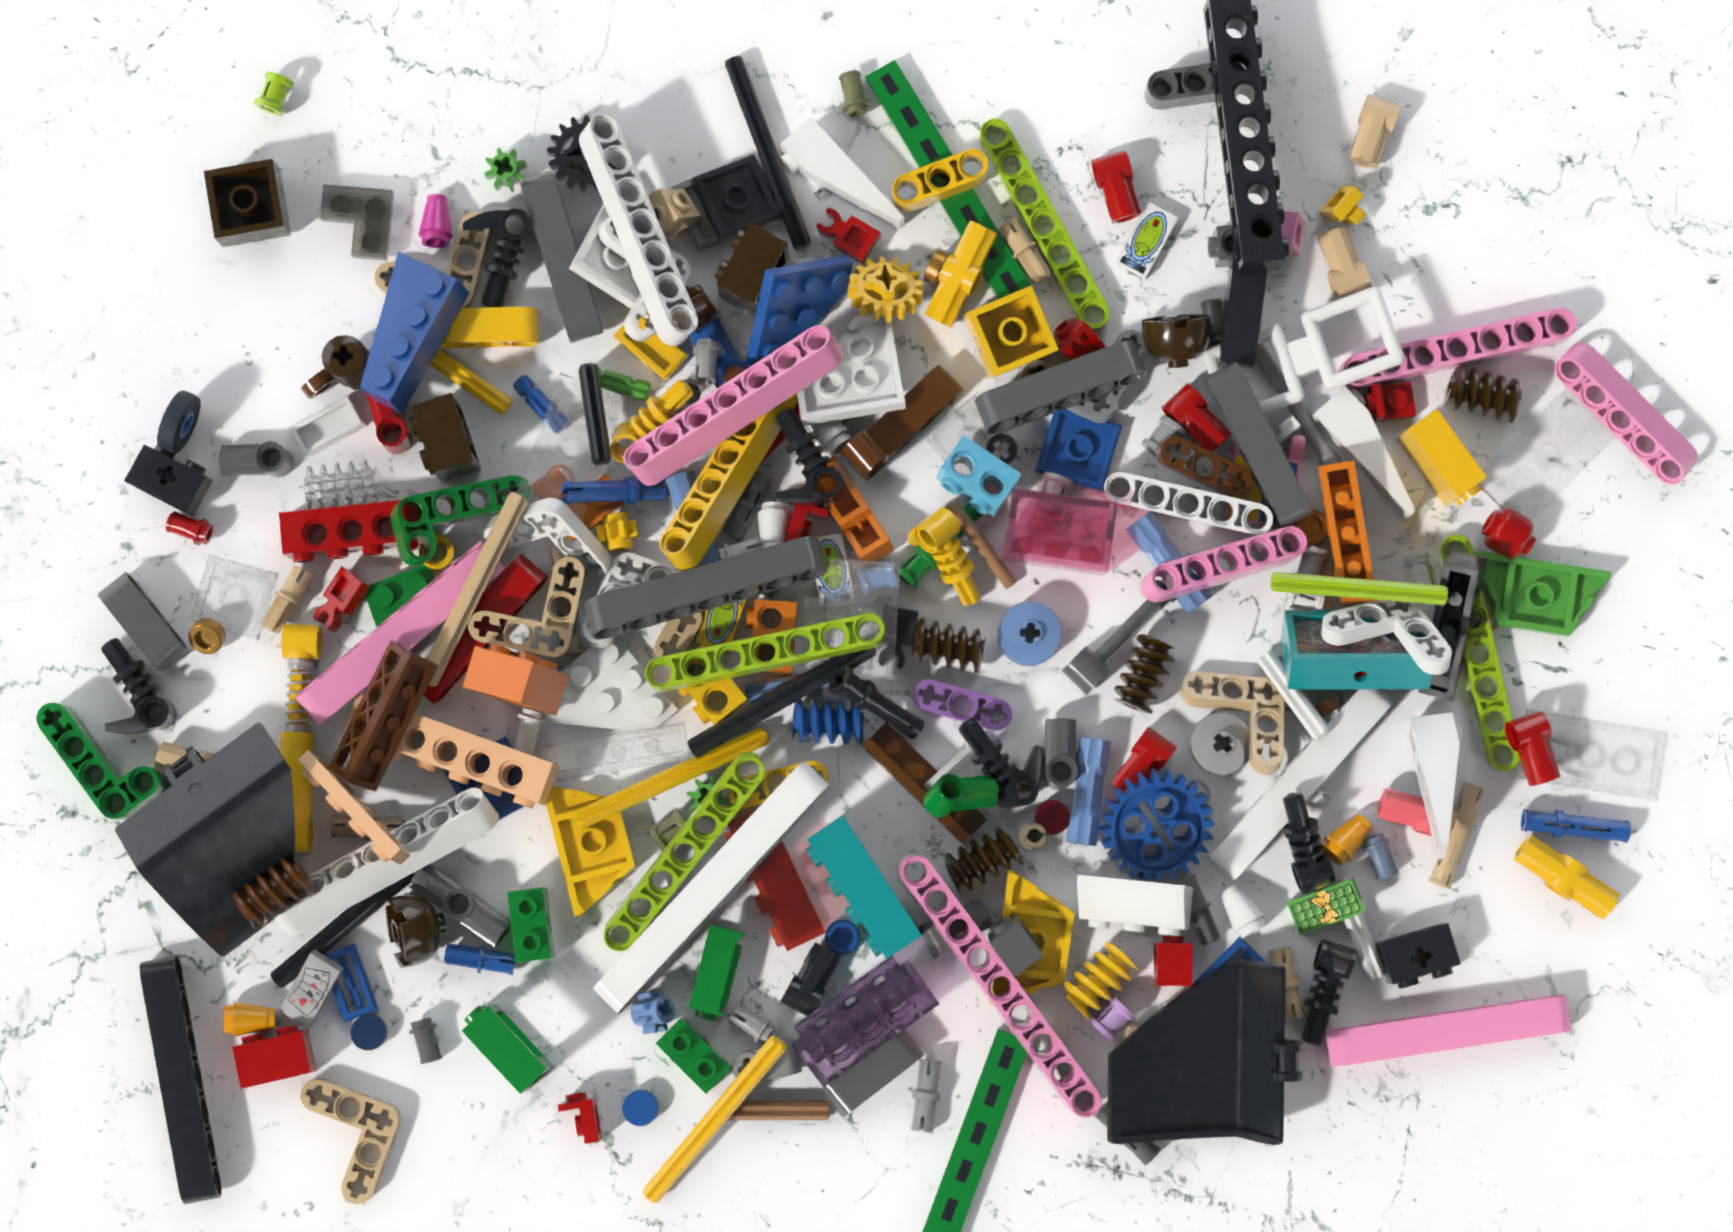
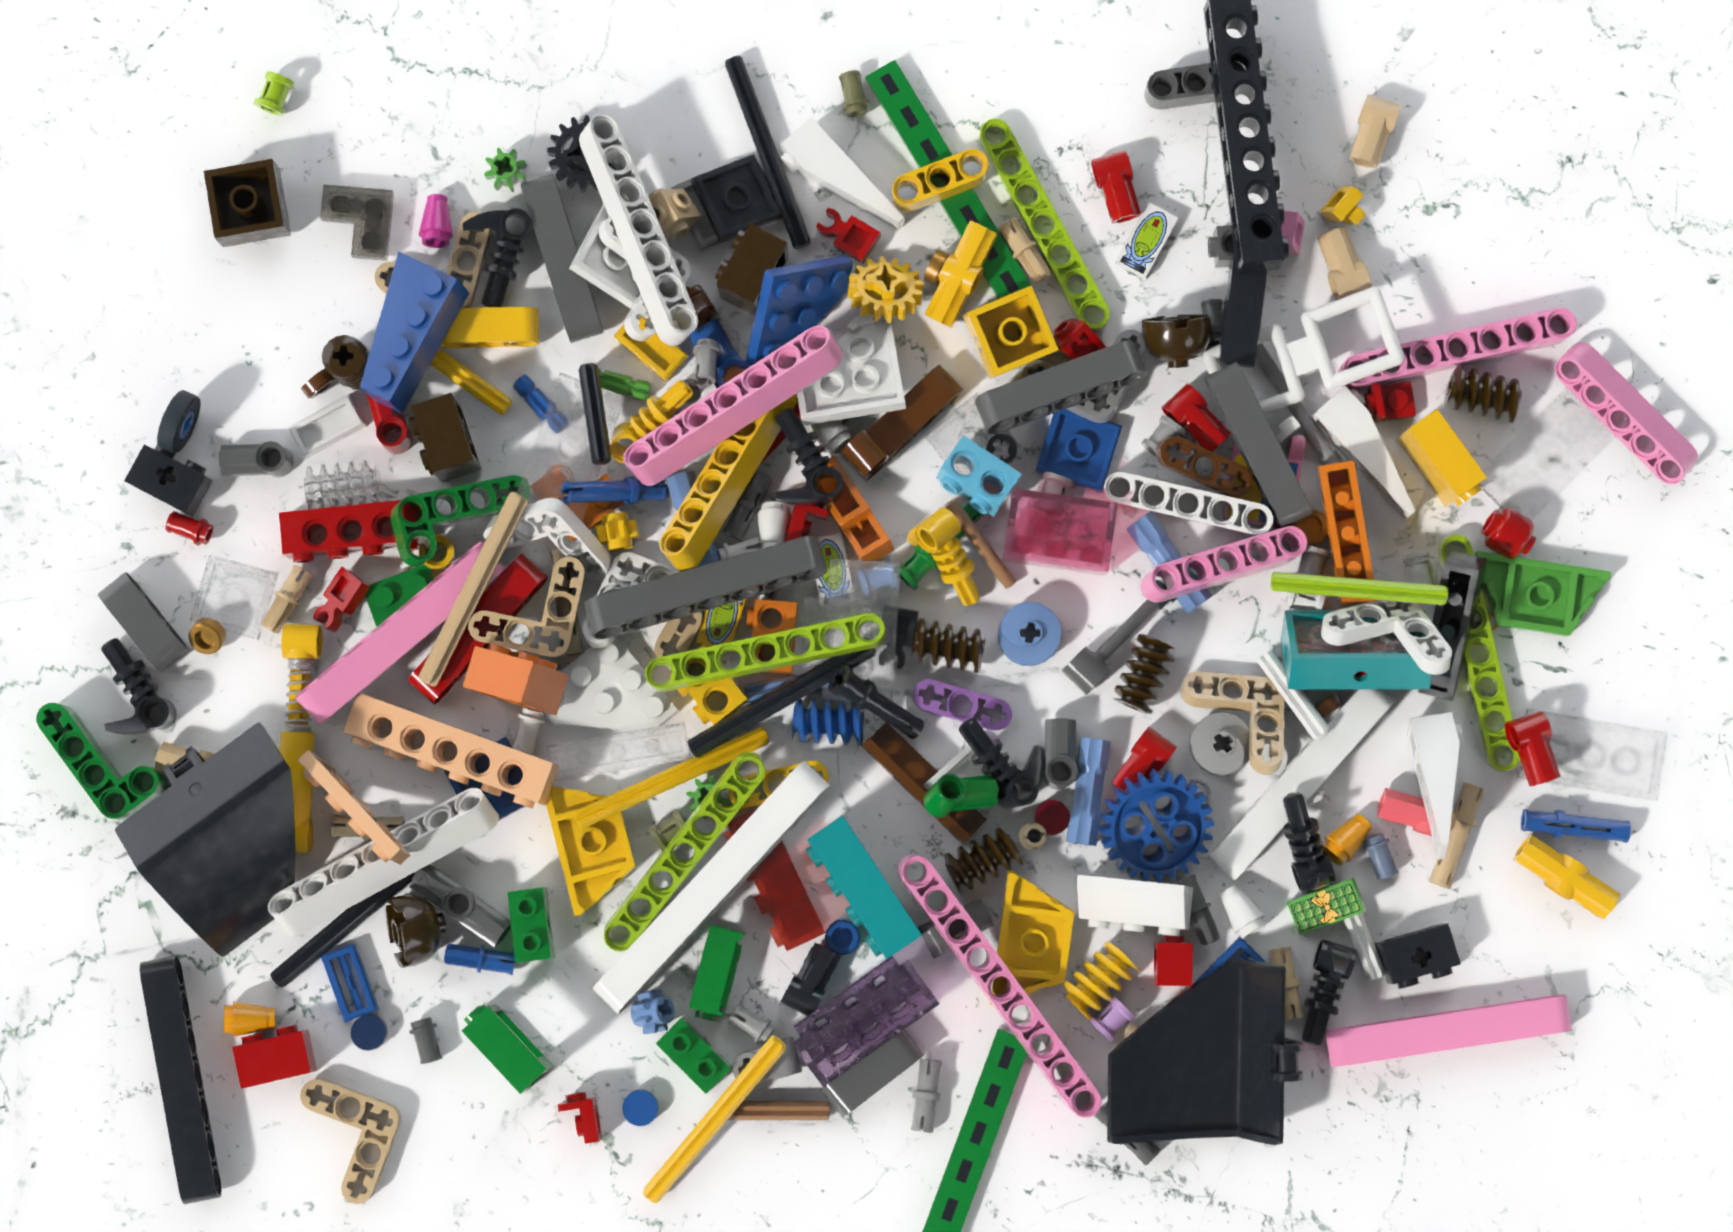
reddish brown piece [232,857,315,928] -> none
light grey tile [279,950,344,1029] -> none
reddish brown fence [328,640,438,792] -> none
dark grey brick [988,914,1044,977] -> none

